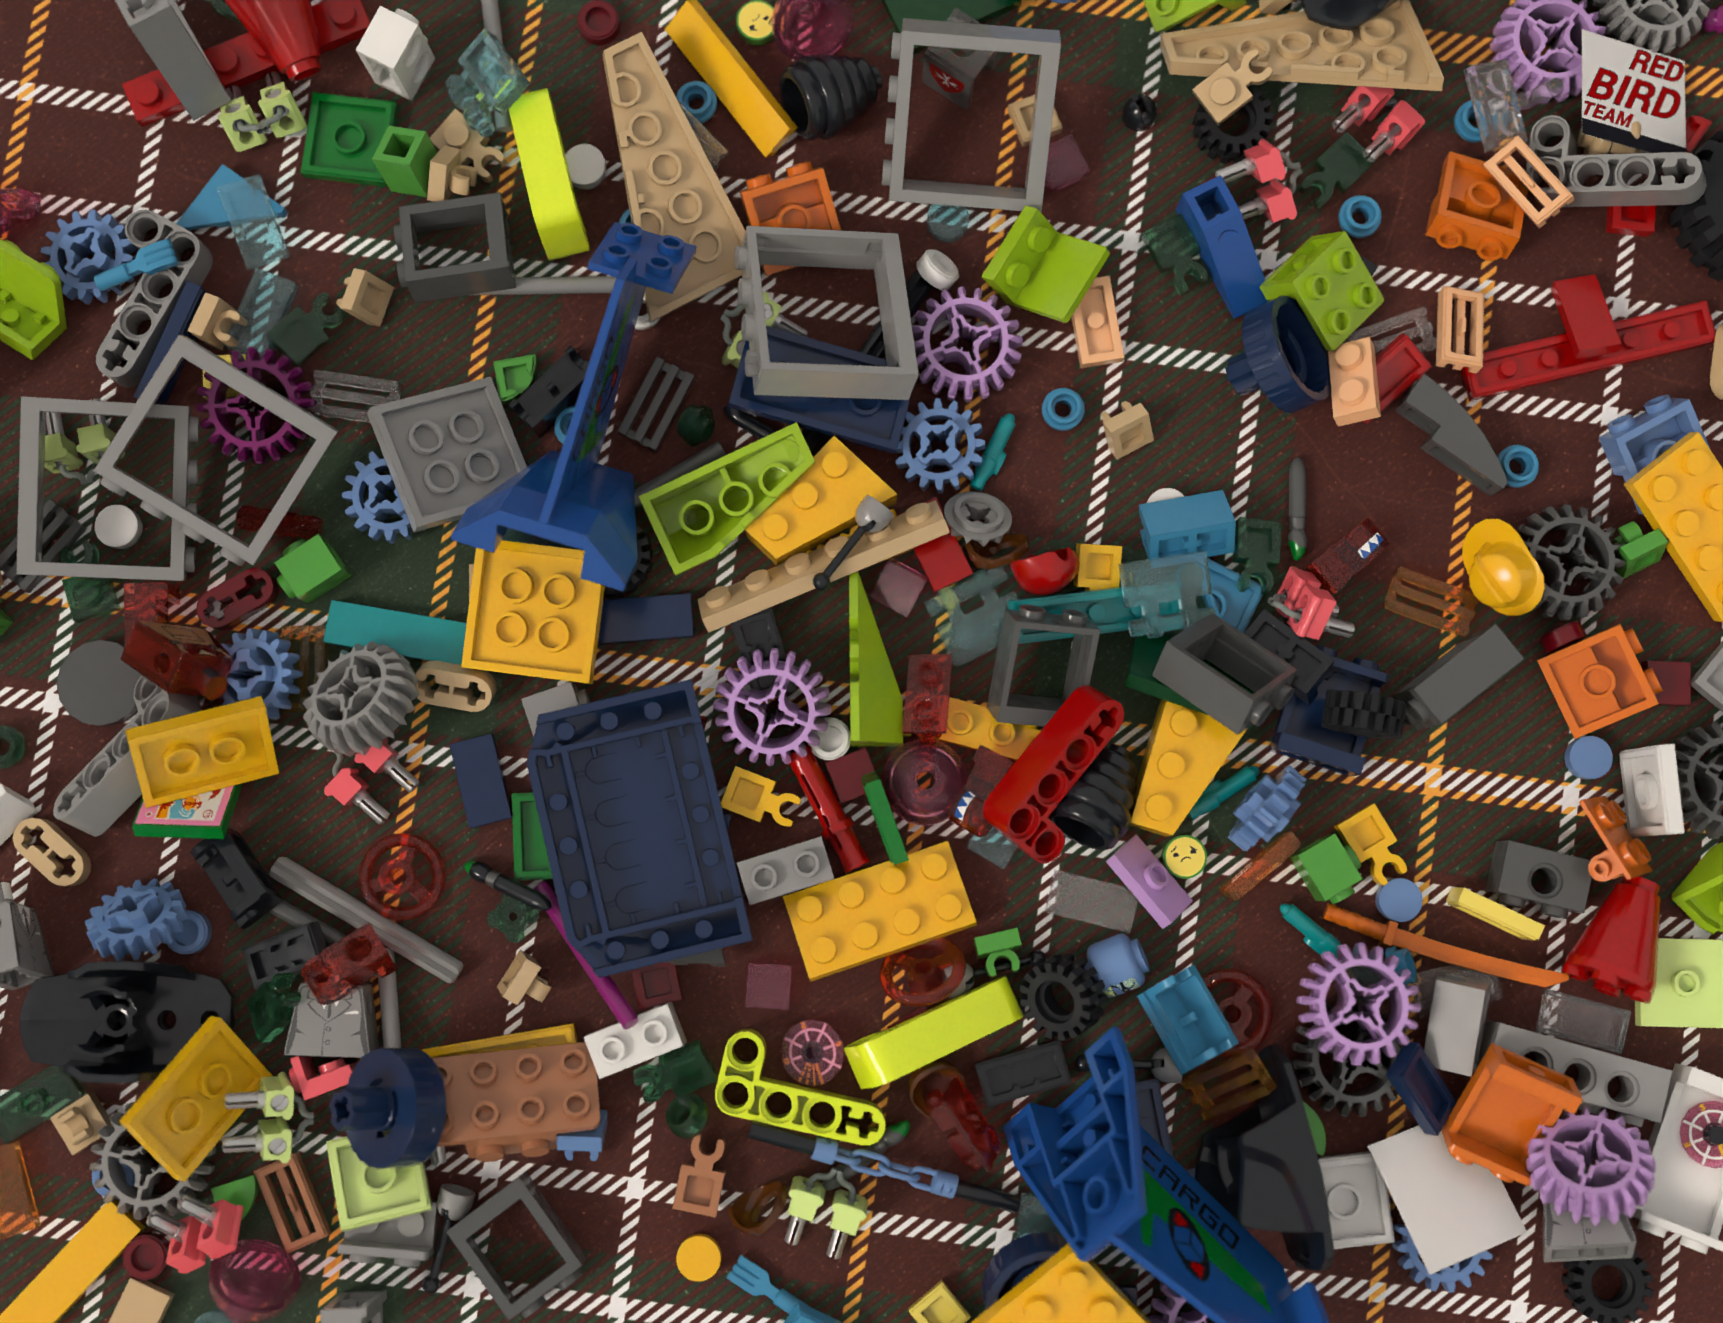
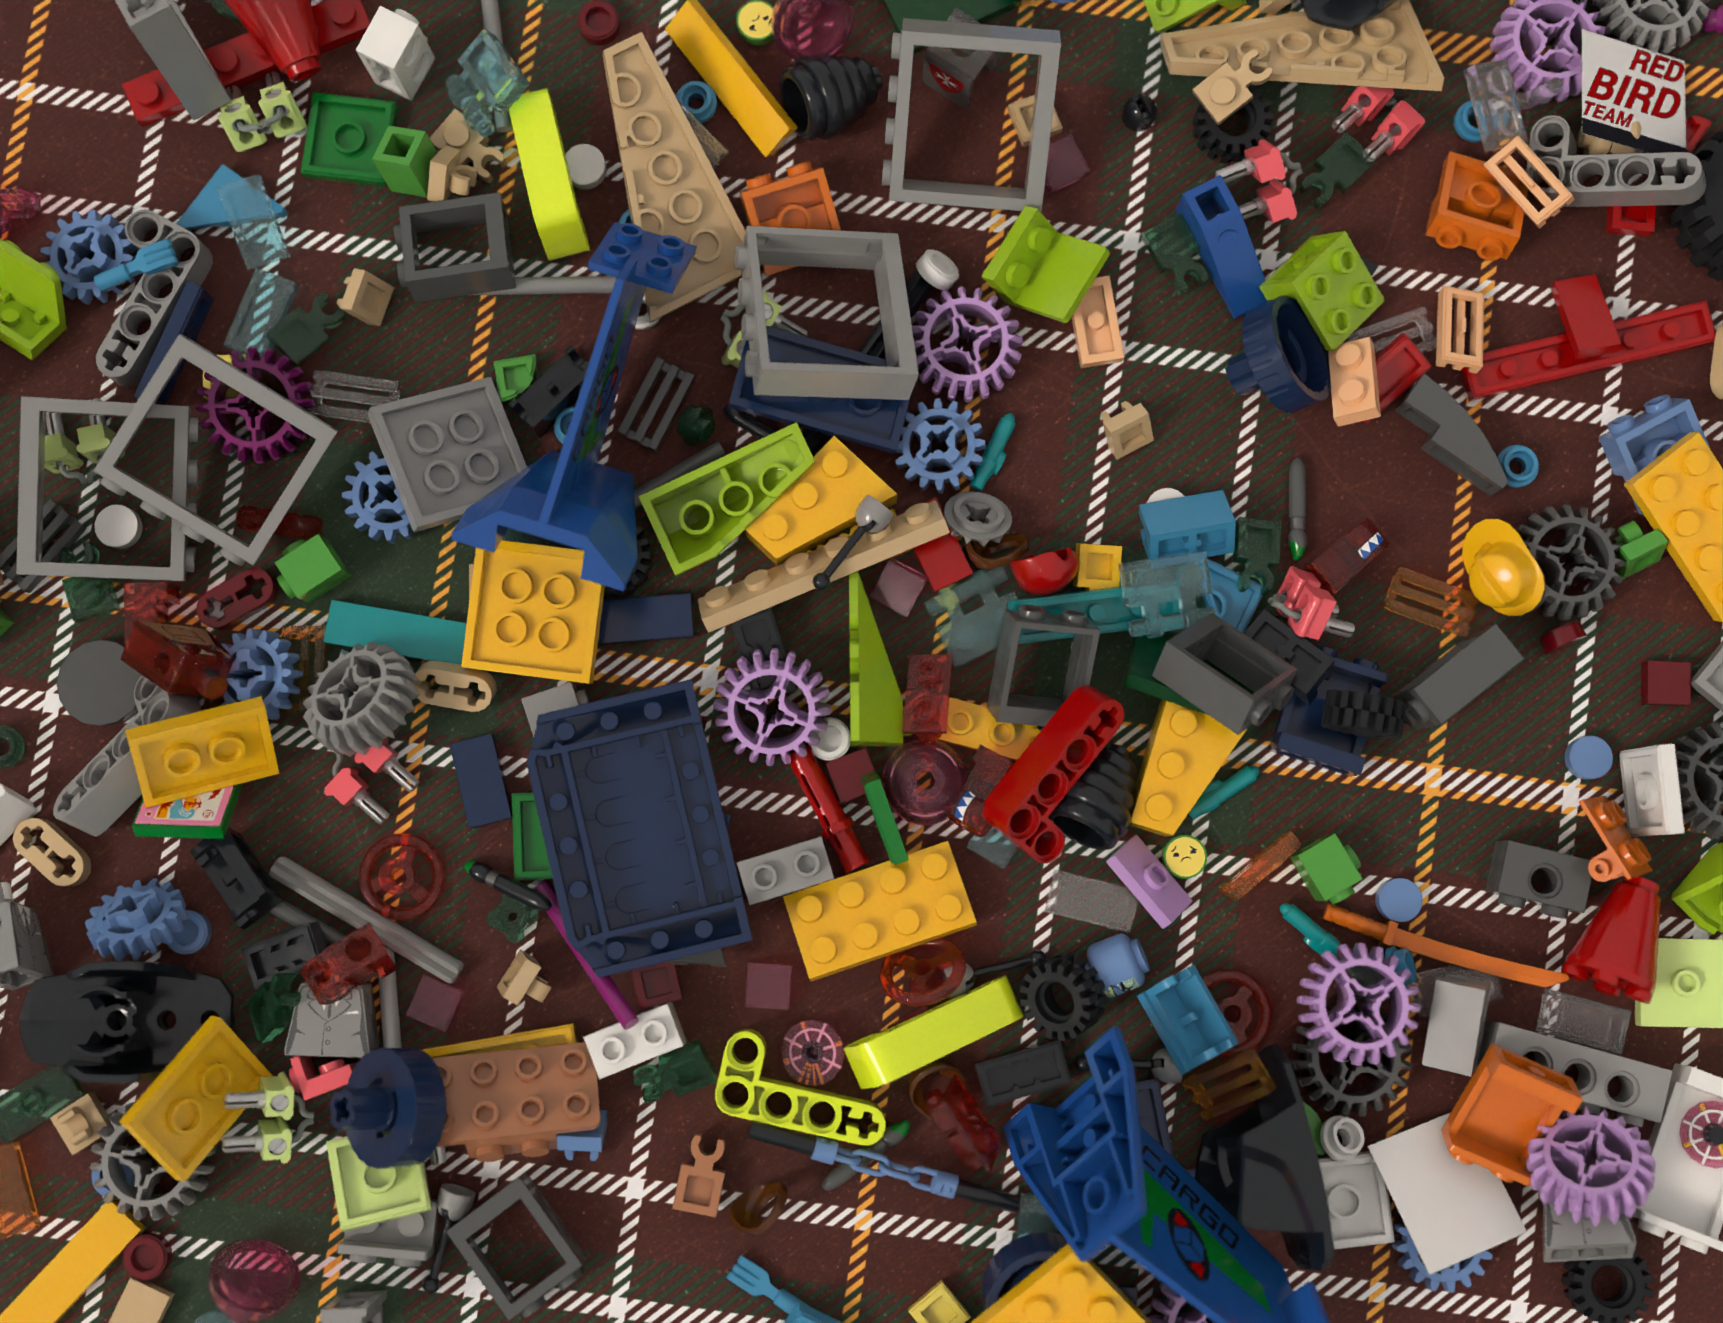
coral piece [147,1195,244,1274] -> none
tan tile [188,292,248,350] -> none
bright green tile [211,1174,259,1222] -> none
nougat tile [254,1151,332,1254] -> none
clear green plate [666,1094,708,1139] -> none
yellow tile [676,1233,722,1282] -> none
yellow plate [721,766,802,827] -> none
yellowish green piece [784,1167,868,1259] -> none
clear light blue tile [927,204,969,242] -> none
bright green tile [973,928,1022,978] -> none
dark azure plate [1042,388,1085,431] -> none
medium blue gear [1228,766,1307,851] -> none
yellow plate [1334,803,1407,886] -> none
dark azure plate [1338,195,1382,238] -> none
dark blue tile [1386,1042,1457,1136] -> none
light yellow tile [1446,888,1545,941] -> none
orange plate [1537,623,1663,739] -> none
none -> clear pink tile [405,974,466,1032]
none -> white plate [1320,1115,1364,1161]

